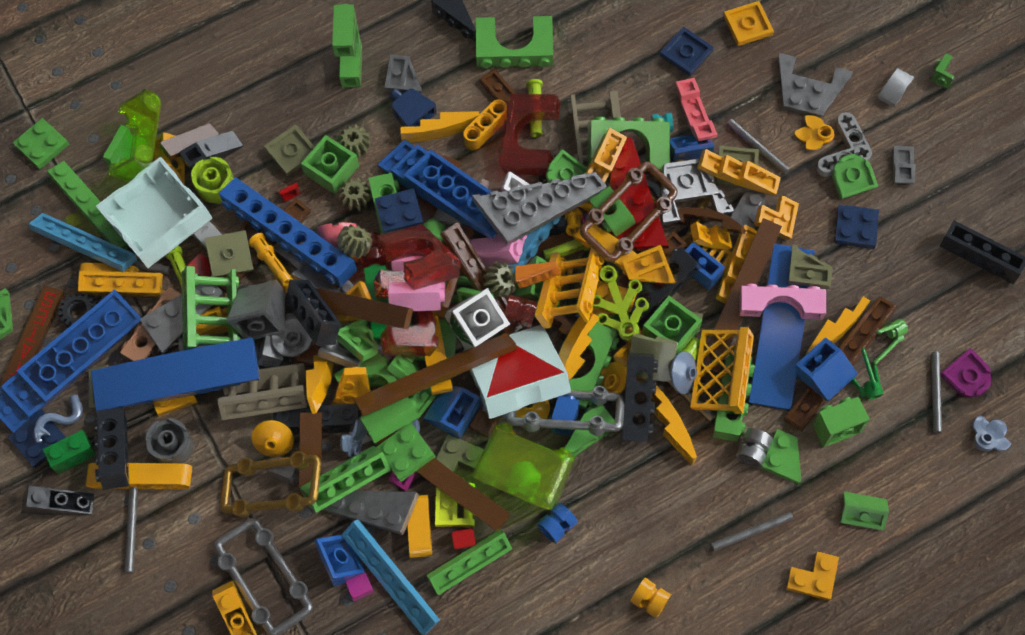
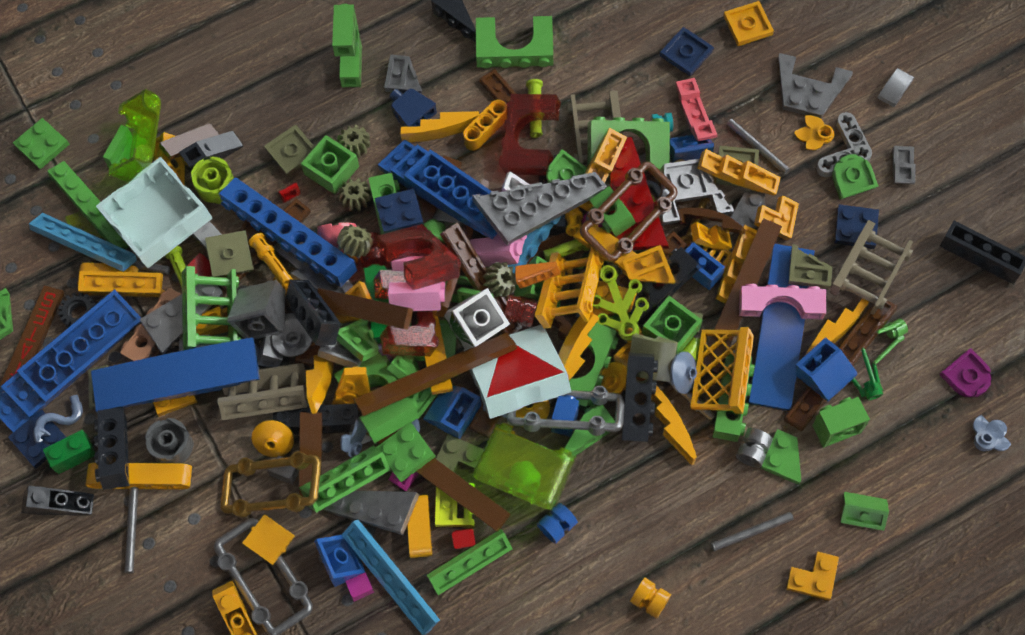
bright green bracket [931,53,954,89] -> none
flat silver bar [931,352,942,434] -> none
none -> light orange piece [243,514,295,565]
none -> dark tan fence [829,220,913,315]

